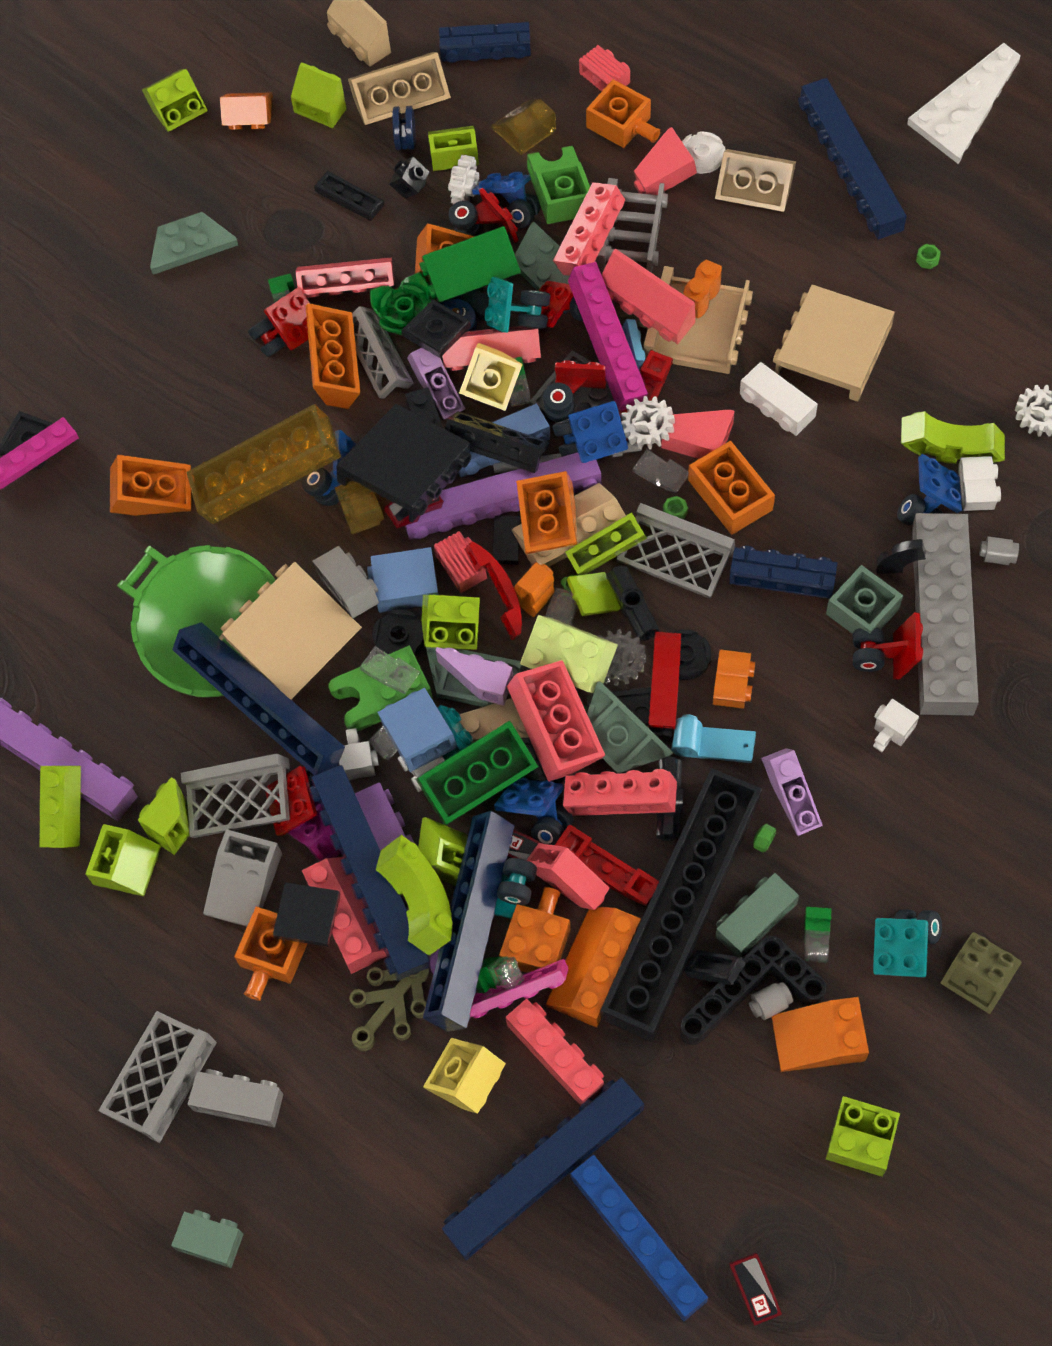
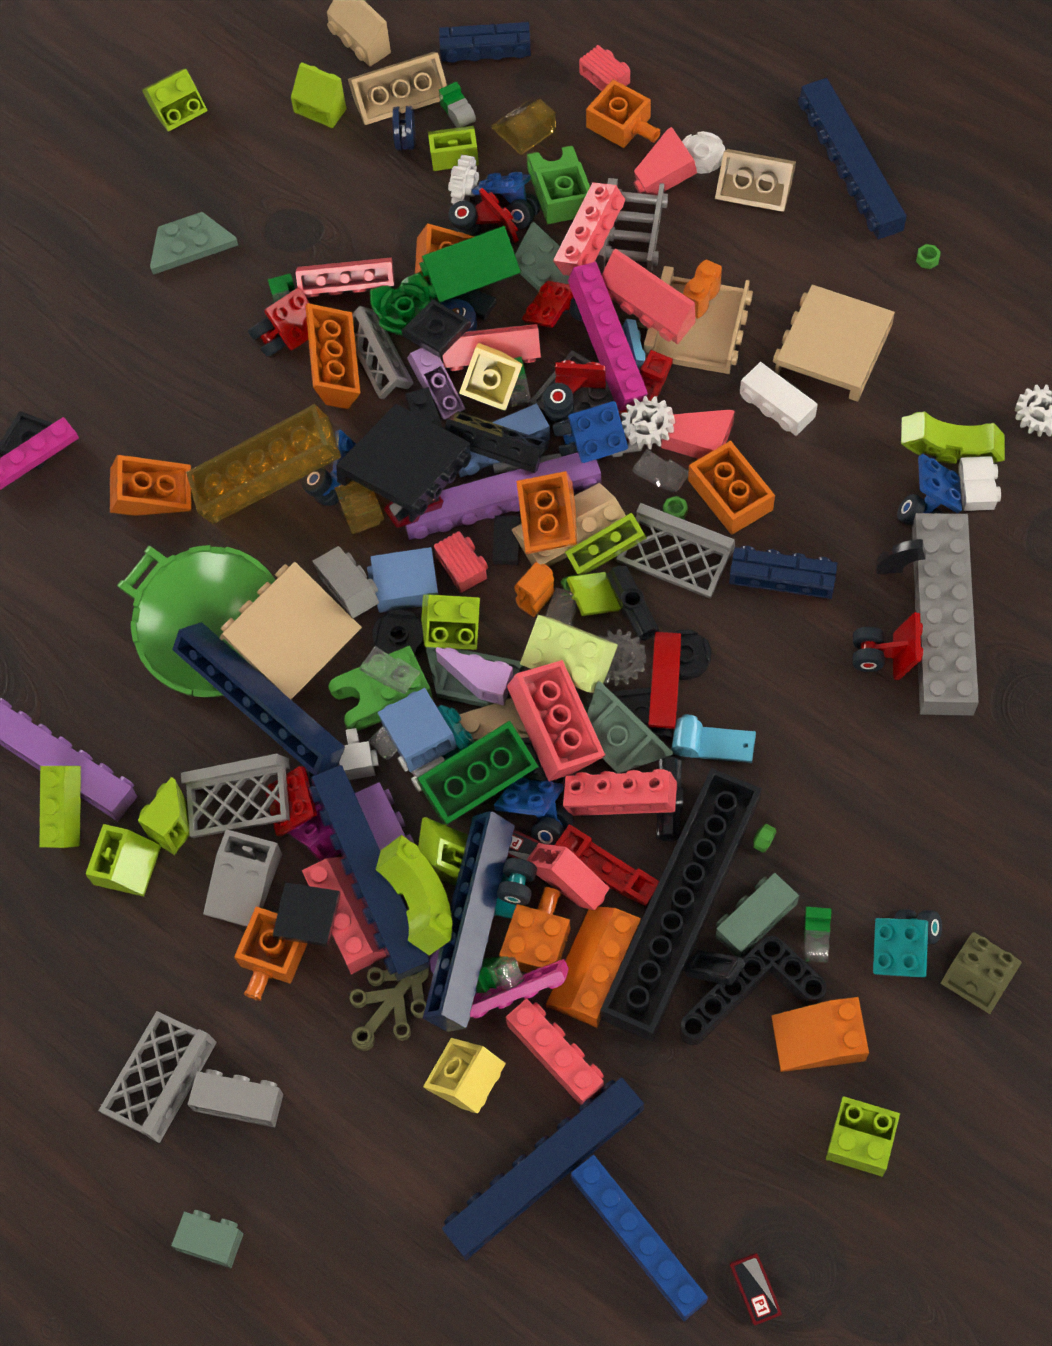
slope [220,92,273,130] -> none
black tile [314,171,384,221] -> none
black brick [389,157,429,199] -> none
red slope [464,542,522,640] -> none
teal plate [485,277,550,333] -> none
orange brick [713,650,755,709] -> none
light grey brick [749,982,793,1020] -> none
lavender slope [761,748,823,836] -> none
sand green brick [826,565,903,634] -> none
white brick [873,699,919,752] -> none
white wing [907,43,1021,164] -> none
light grey brick [979,536,1019,565] -> none
none -> leg [439,82,476,128]

